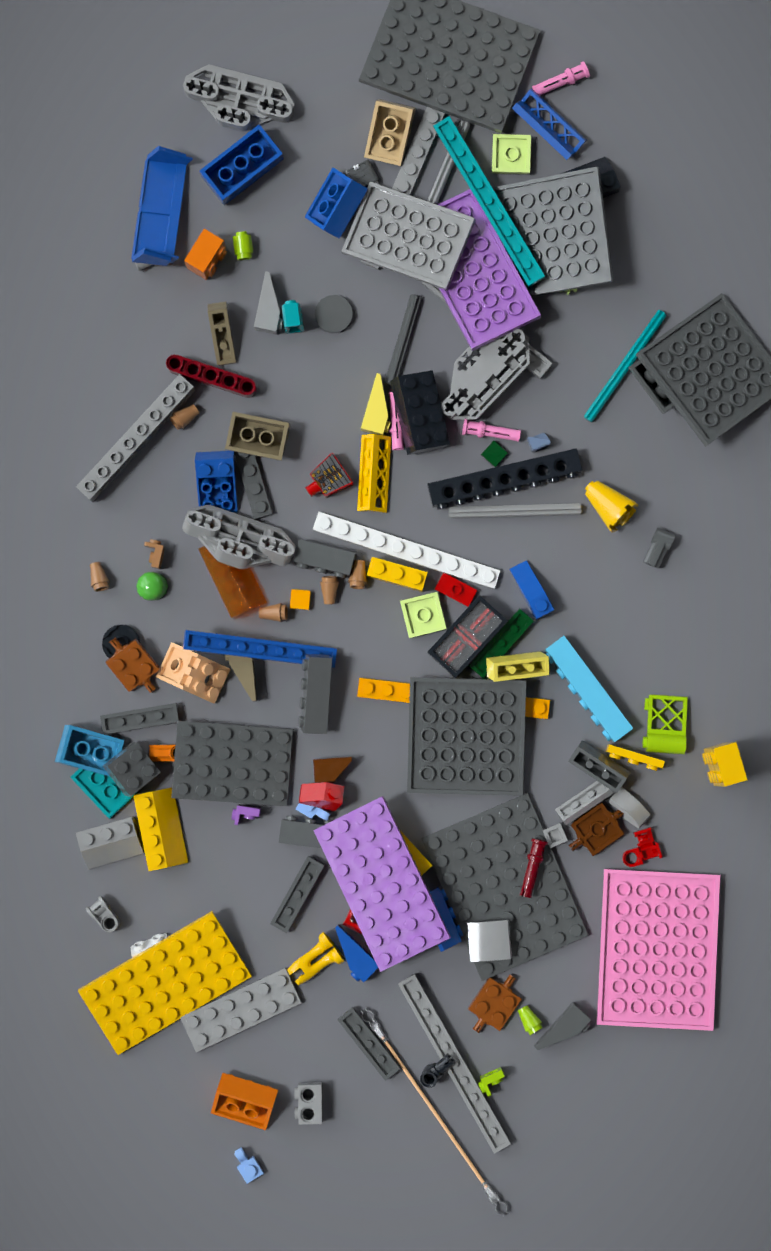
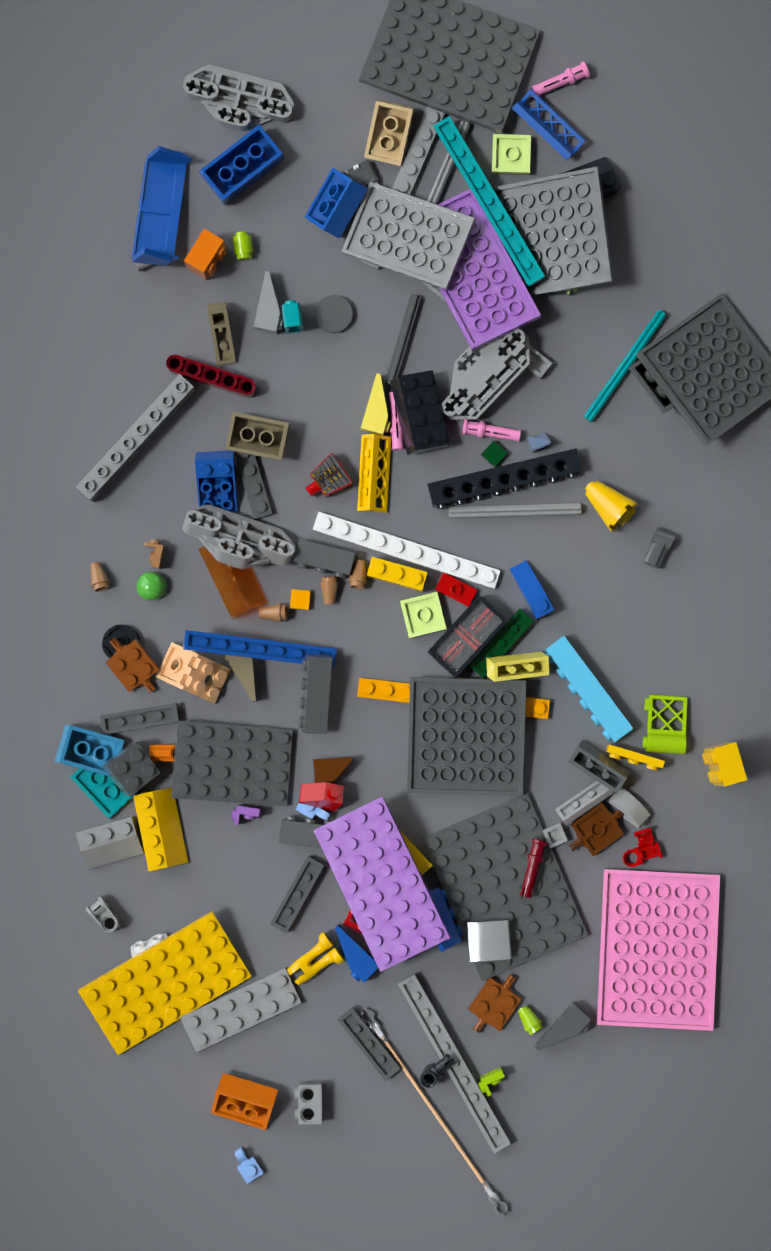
medium nougat cone [170,404,199,430] -> none

